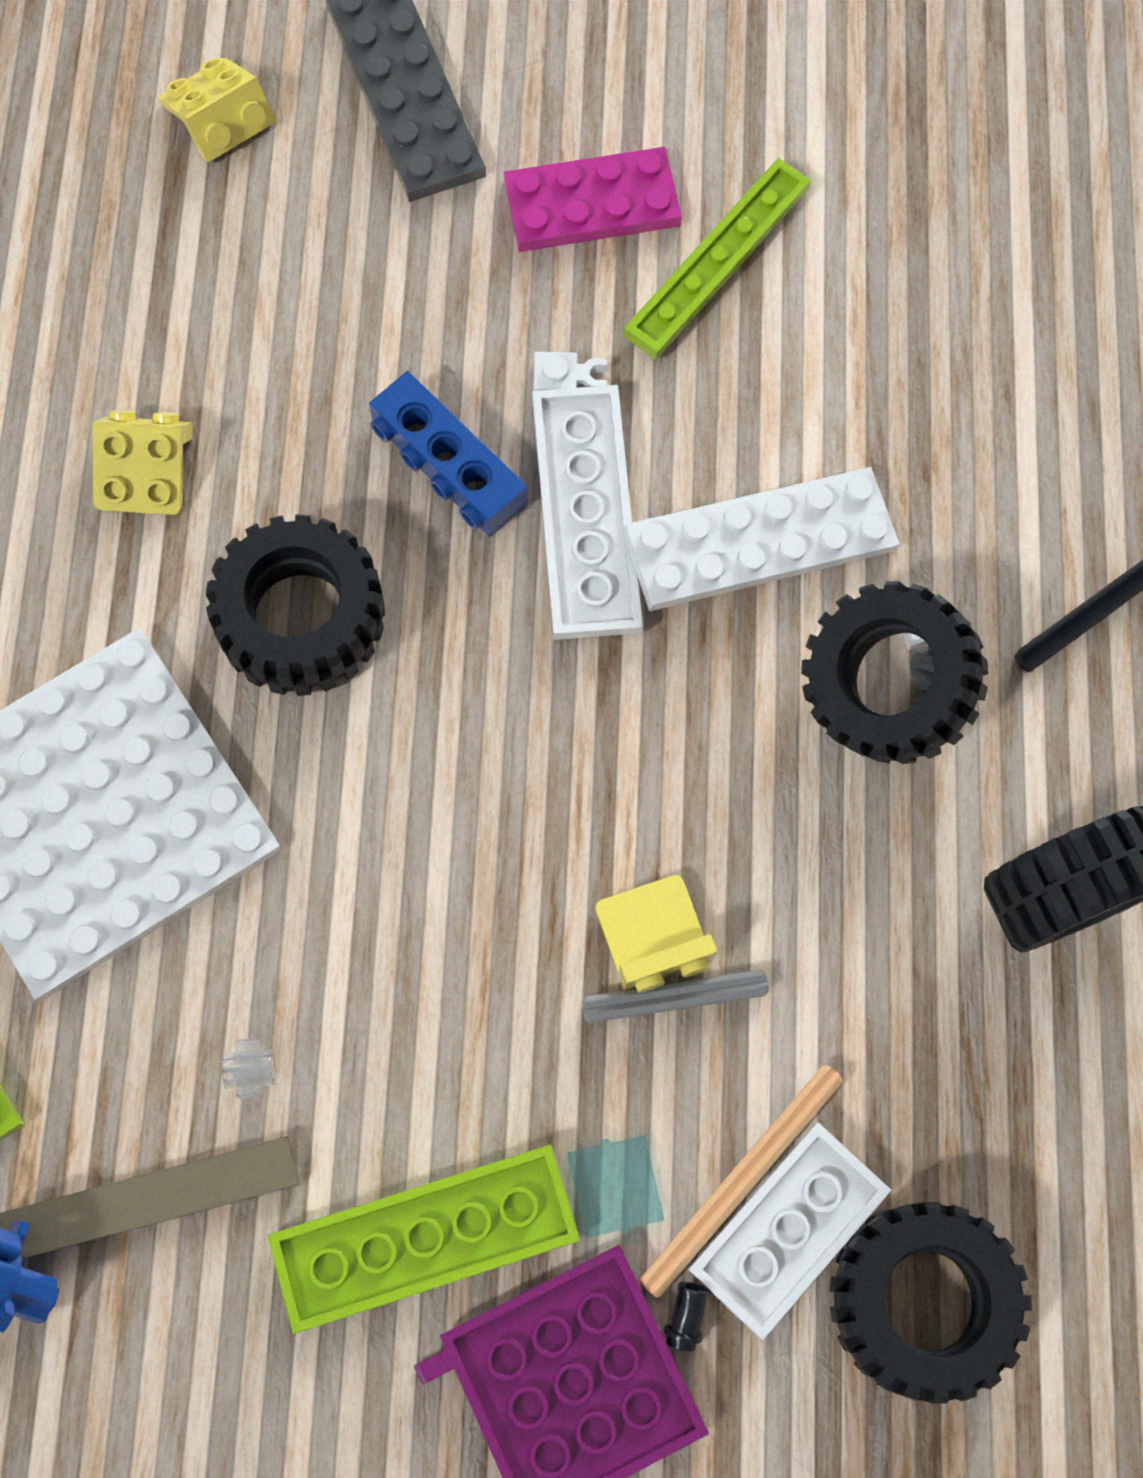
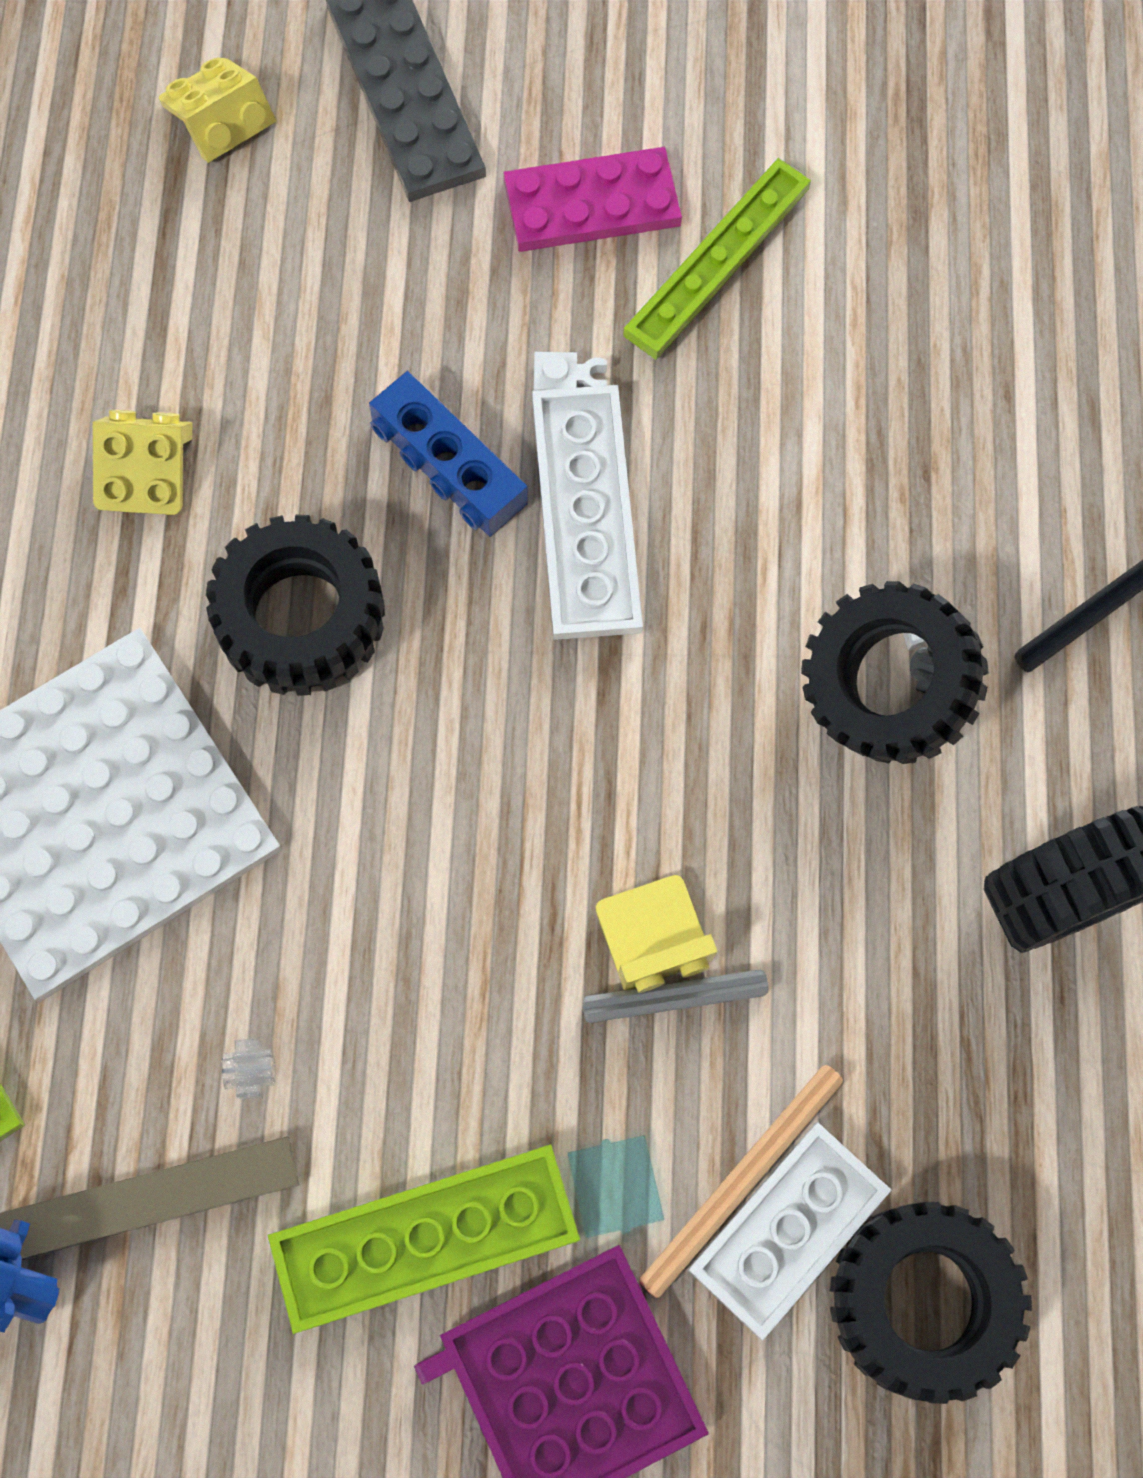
white plate [623,467,900,612] -> none
black pin [664,1282,710,1352] -> none

